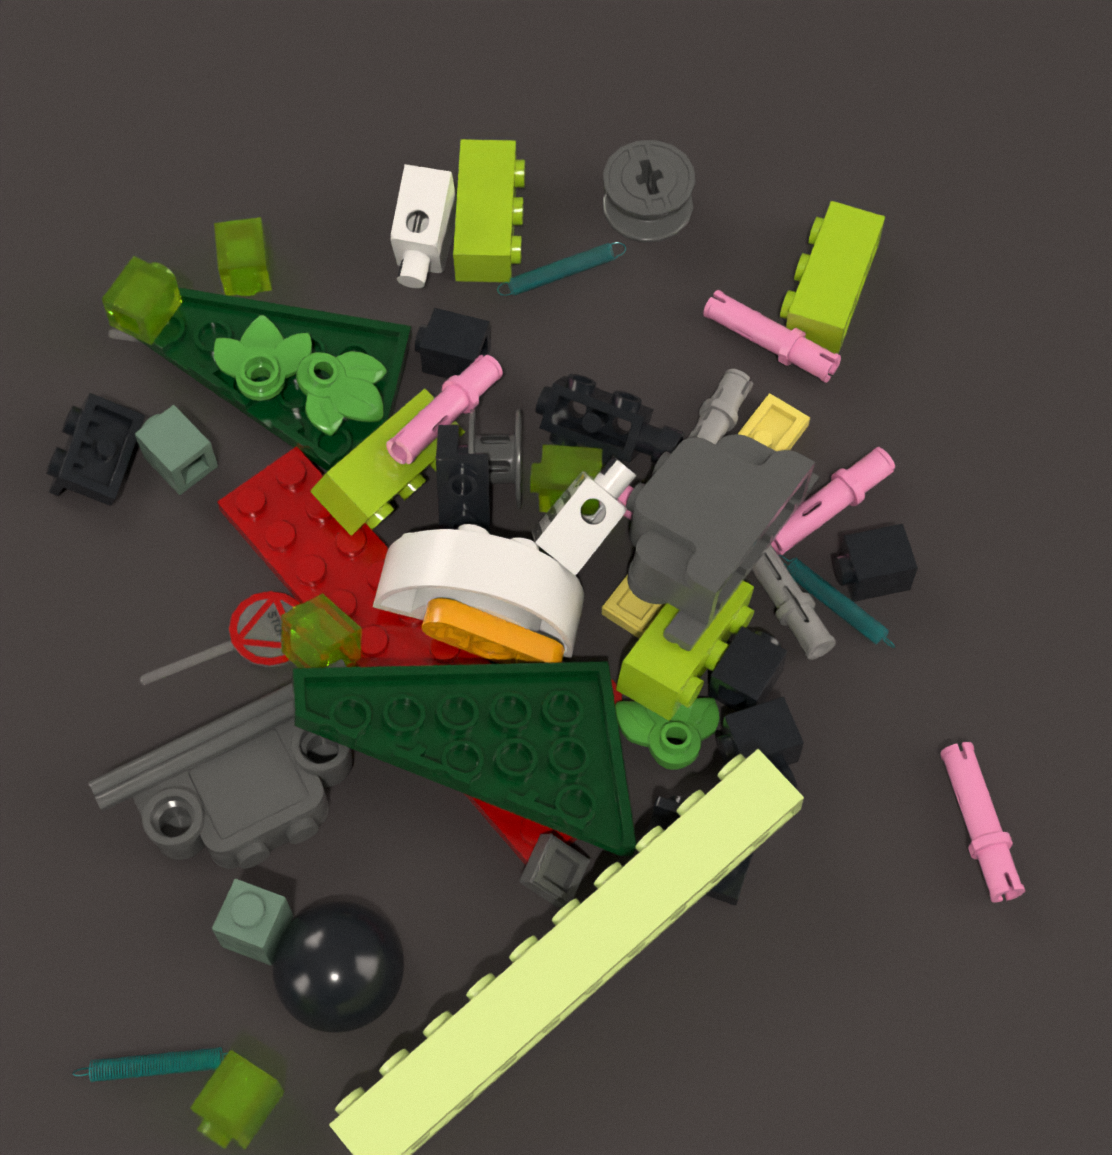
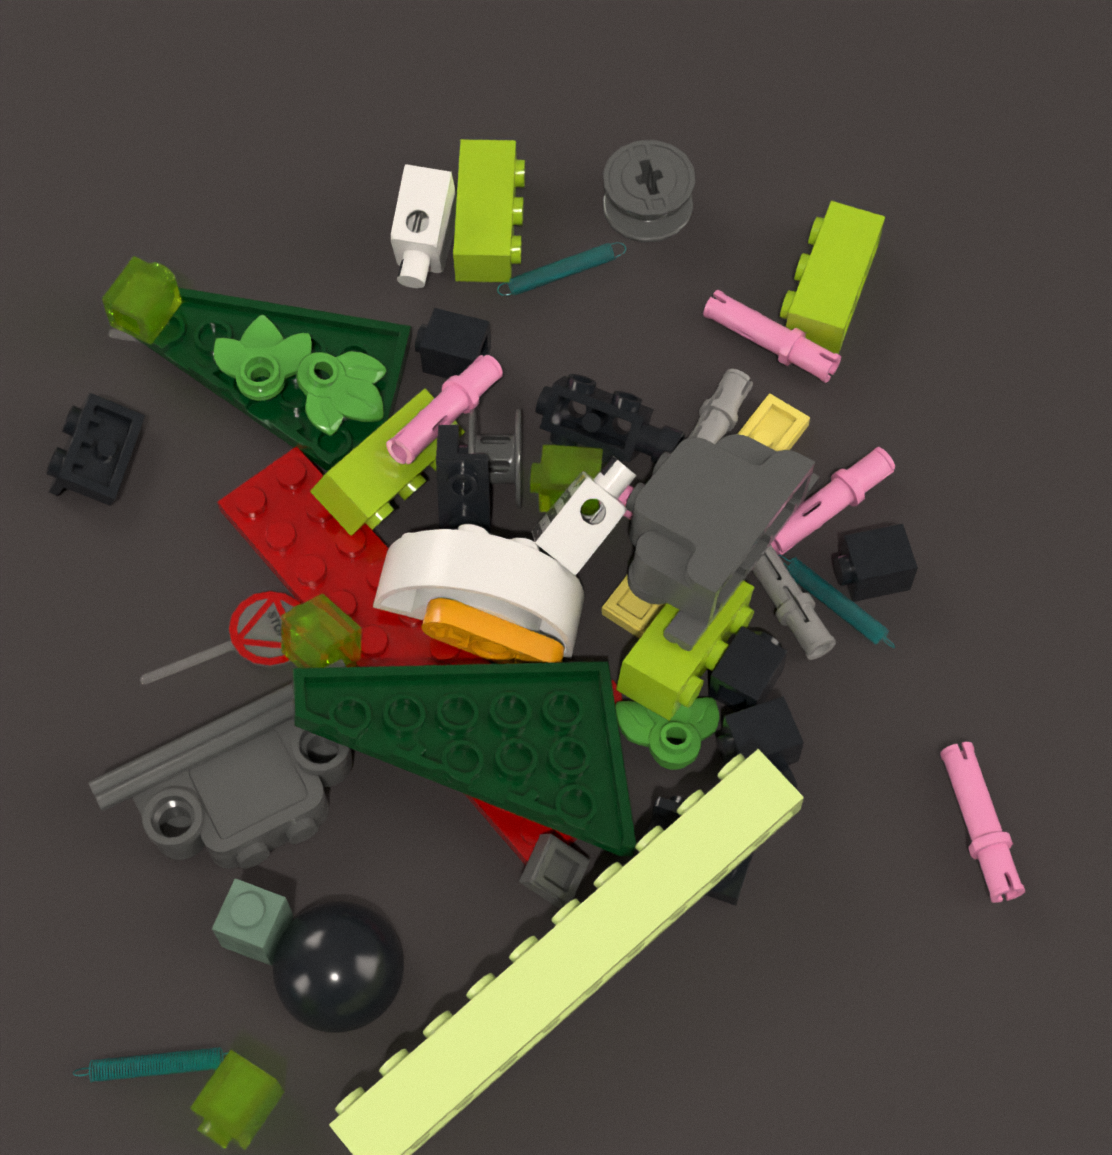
sand green brick [135,405,218,495] -> none
clear neon green brick [214,217,272,296] -> none

